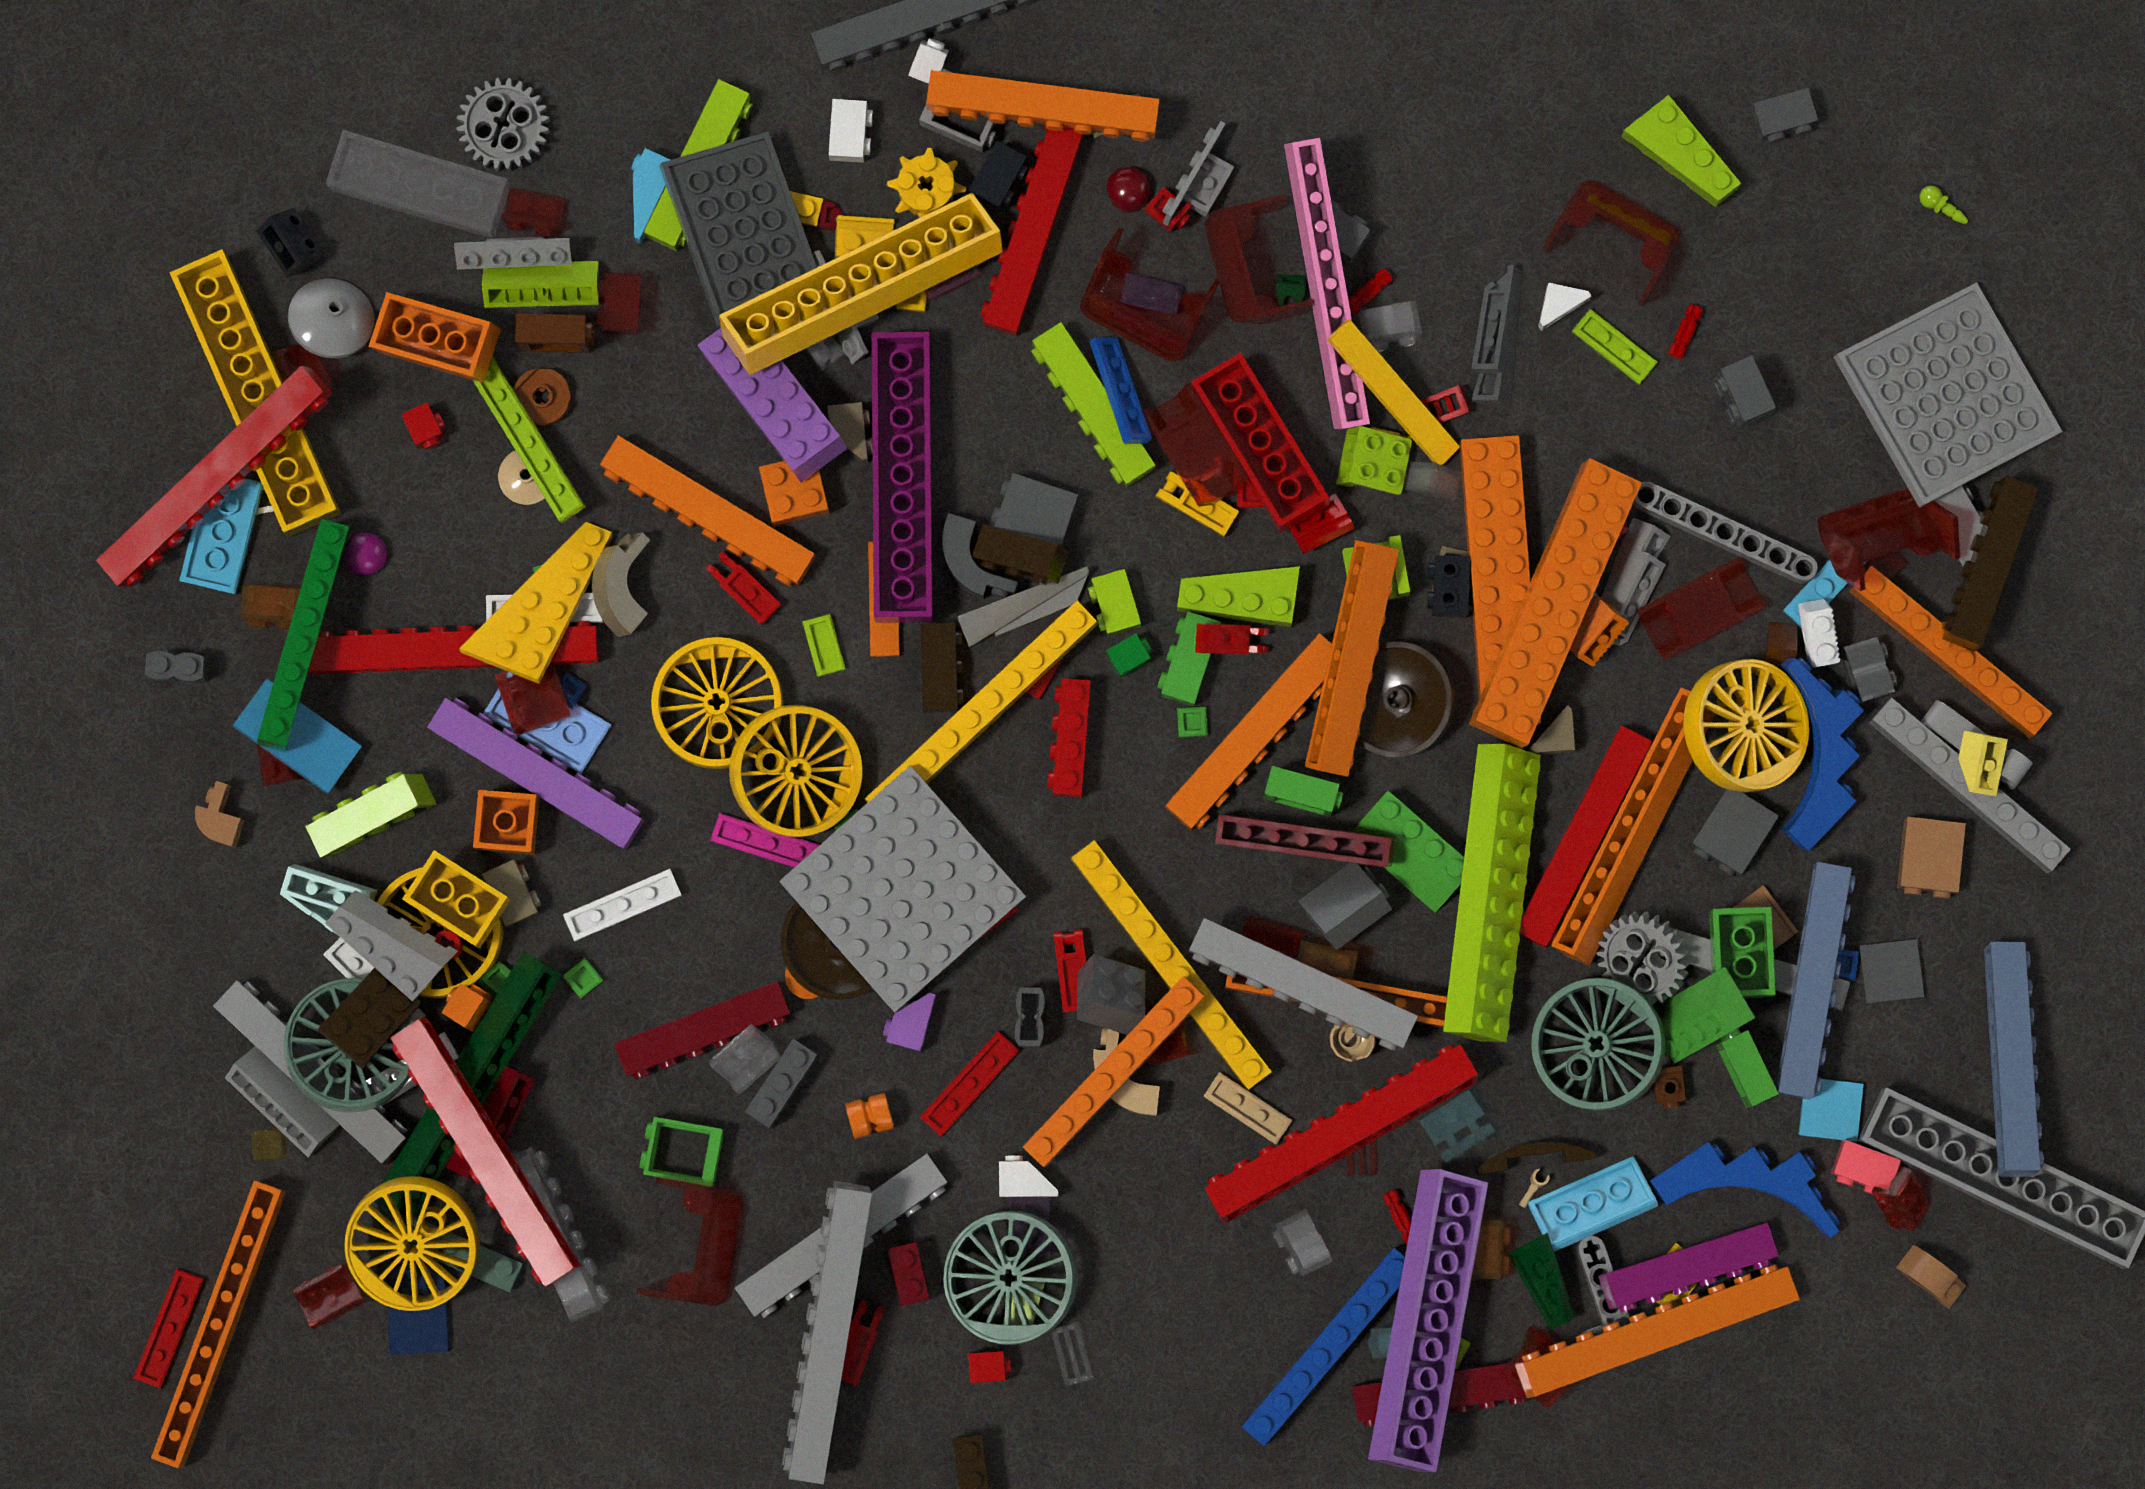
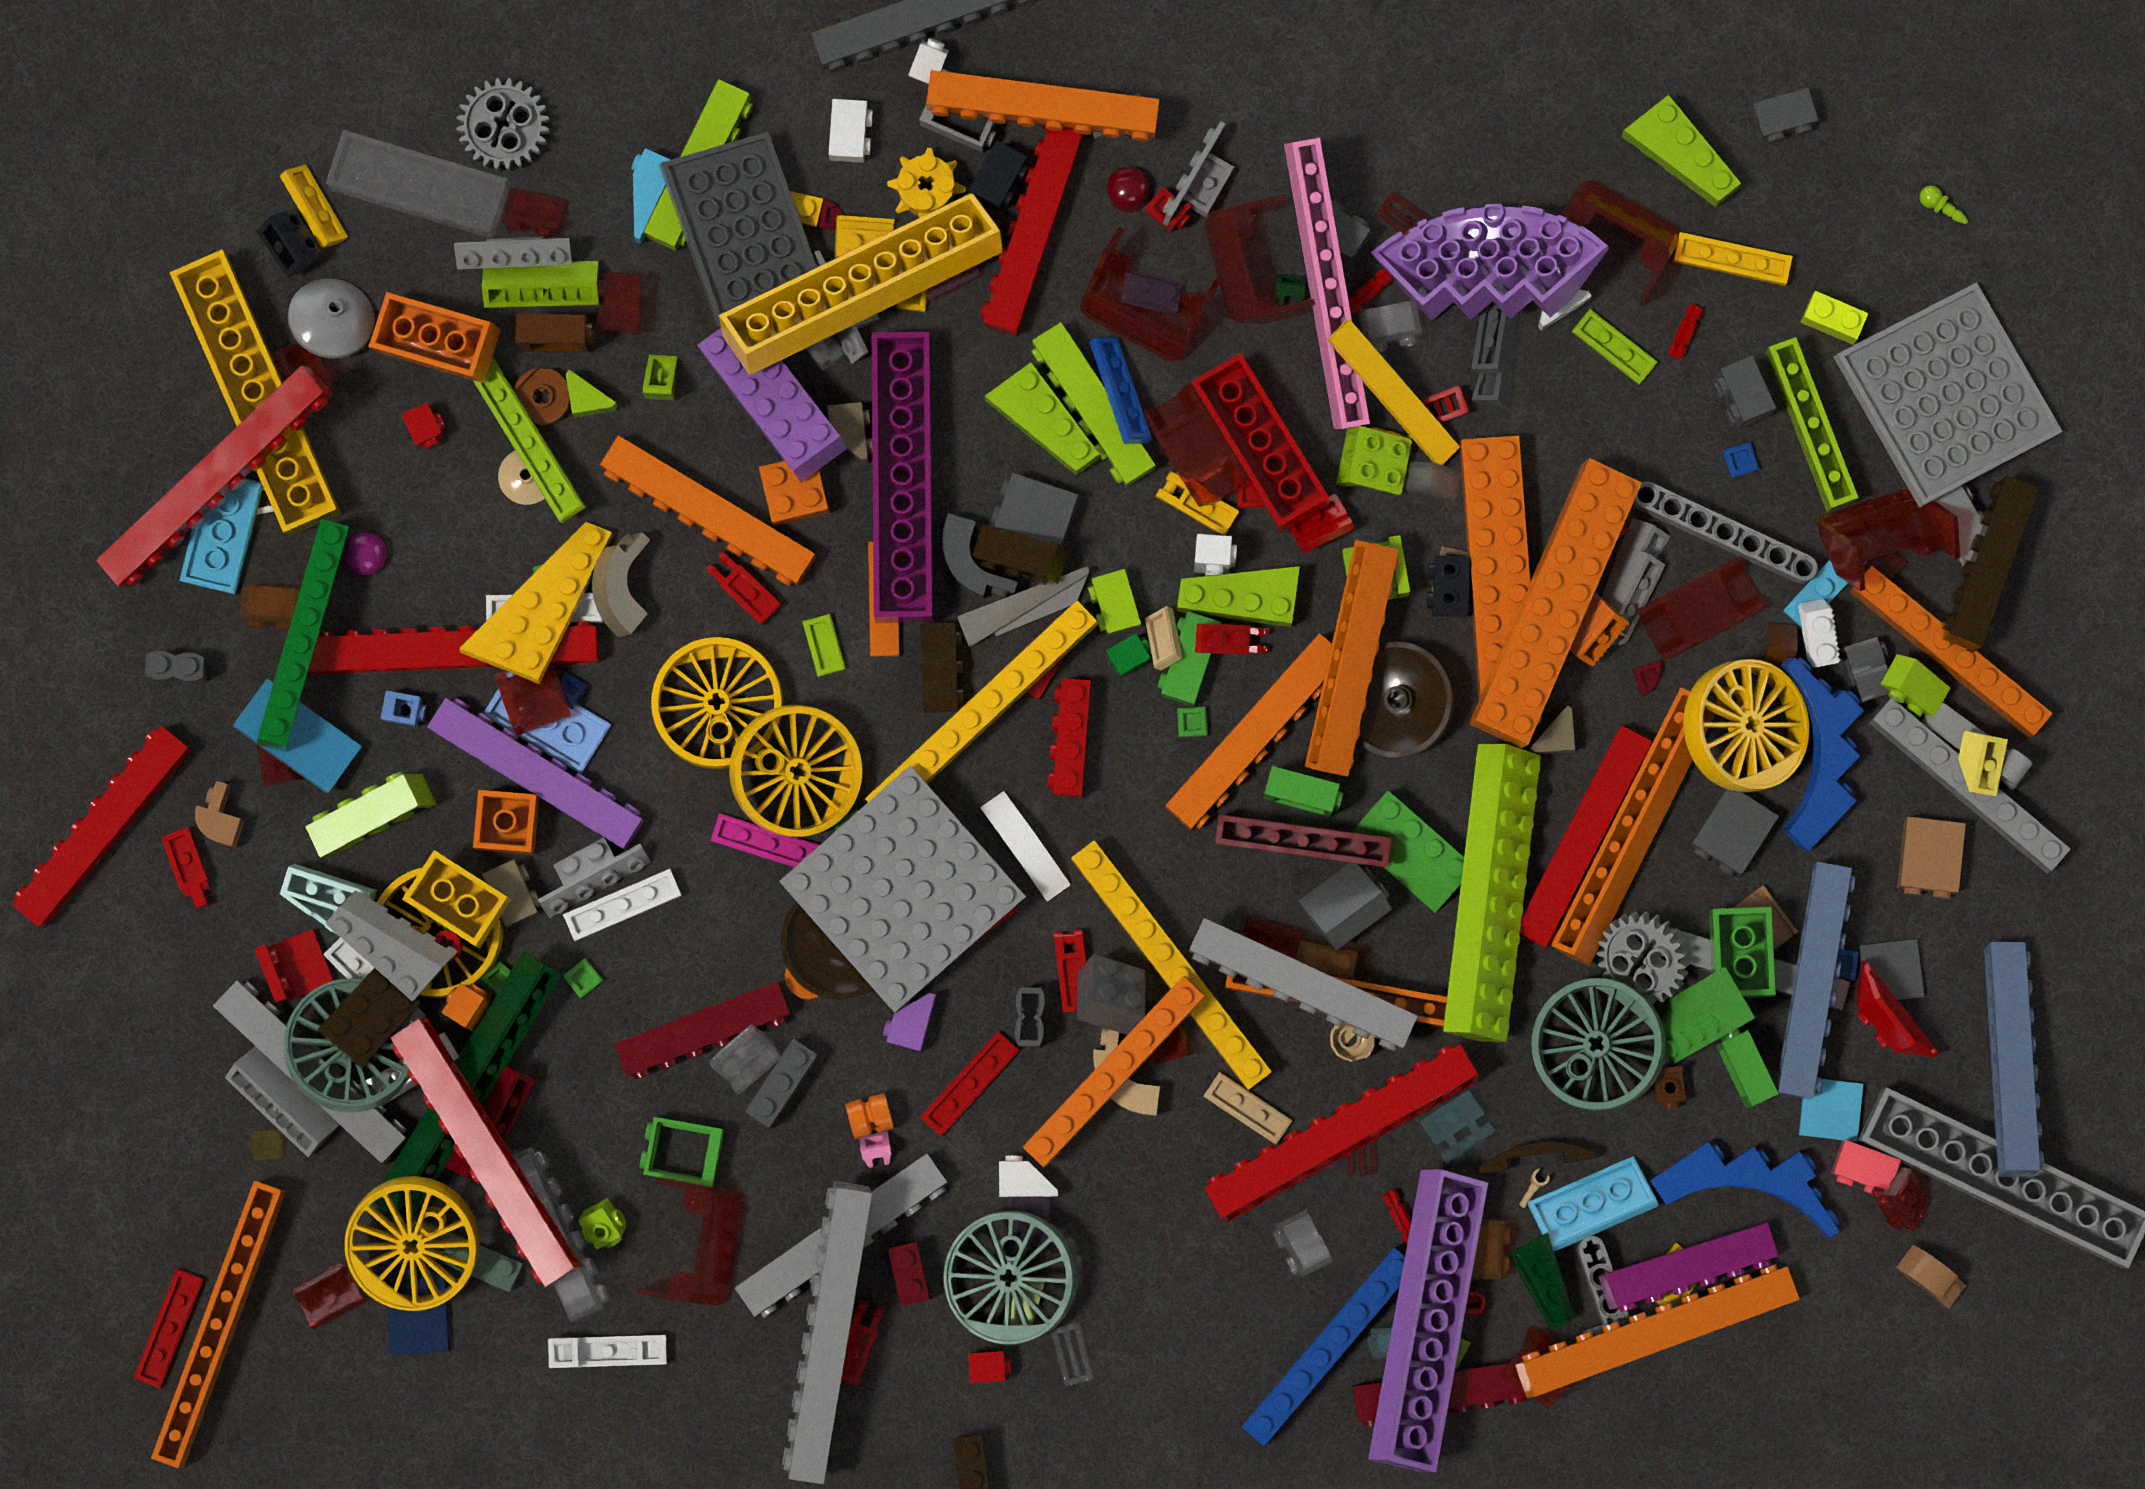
none -> red brick [12,726,192,929]
none -> red hinge [161,827,210,910]
none -> red bracket [255,930,334,1005]
none -> yellow plate [280,164,348,249]
none -> medium blue brick [380,691,427,727]
none -> light grey bracket [538,837,651,918]
none -> white slope [548,1335,666,1368]
none -> lime slope [566,370,618,418]
none -> lime brick [578,1198,626,1250]
none -> lime slope [643,355,678,401]
none -> bright pink tile [859,1131,891,1168]
none -> white slope [980,791,1070,902]
none -> lime wedge [985,362,1100,476]
none -> tan tile [1145,606,1183,671]
none -> white brick [1194,534,1237,576]
none -> medium lavender brick [1371,204,1609,321]
none -> clear red tile [1375,192,1431,235]
none -> red hinge [1465,1292,1485,1317]
none -> dark red tile [1632,660,1662,697]
none -> yellow plate [1673,232,1793,286]
none -> blue tile [1722,442,1759,479]
none -> lime brick [1765,337,1858,513]
none -> neon yellow brick [1800,291,1868,345]
none -> red wedge [1855,959,1940,1058]
none -> lime brick [1880,654,1950,717]

